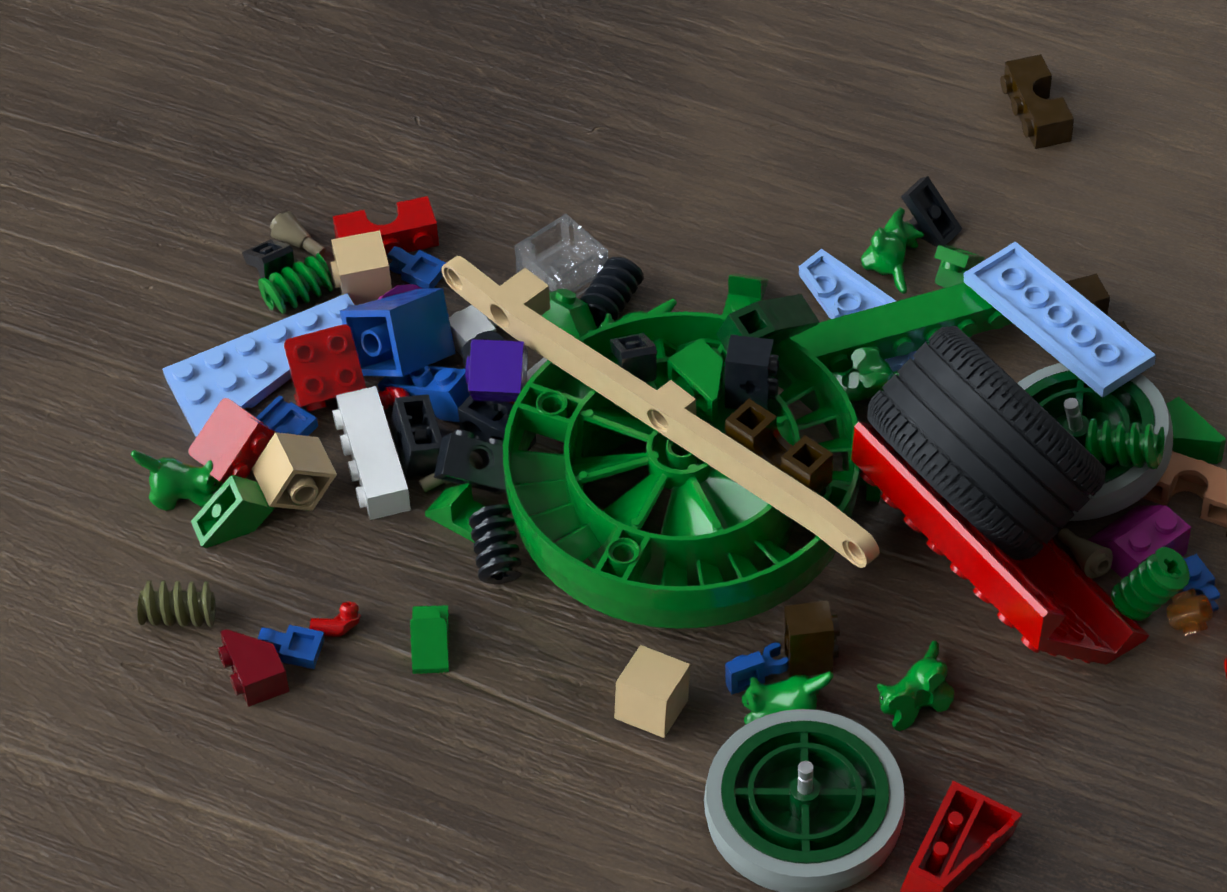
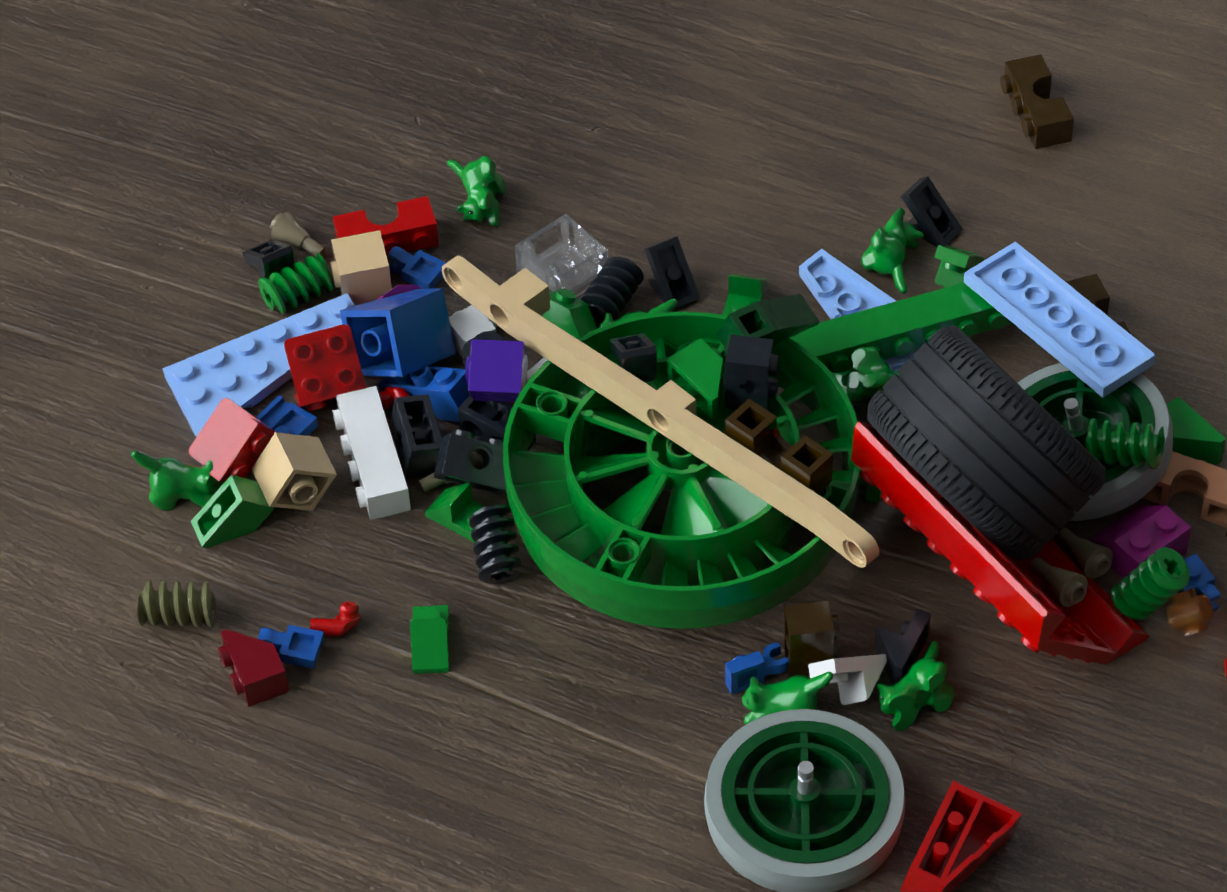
tan head [614,645,690,738] -> none
none -> green animal [447,156,506,226]
none -> black slope [644,236,700,310]
none -> white slope [808,654,887,705]
none -> black slope [875,609,931,685]
none -> dark tan cone [1030,557,1088,607]

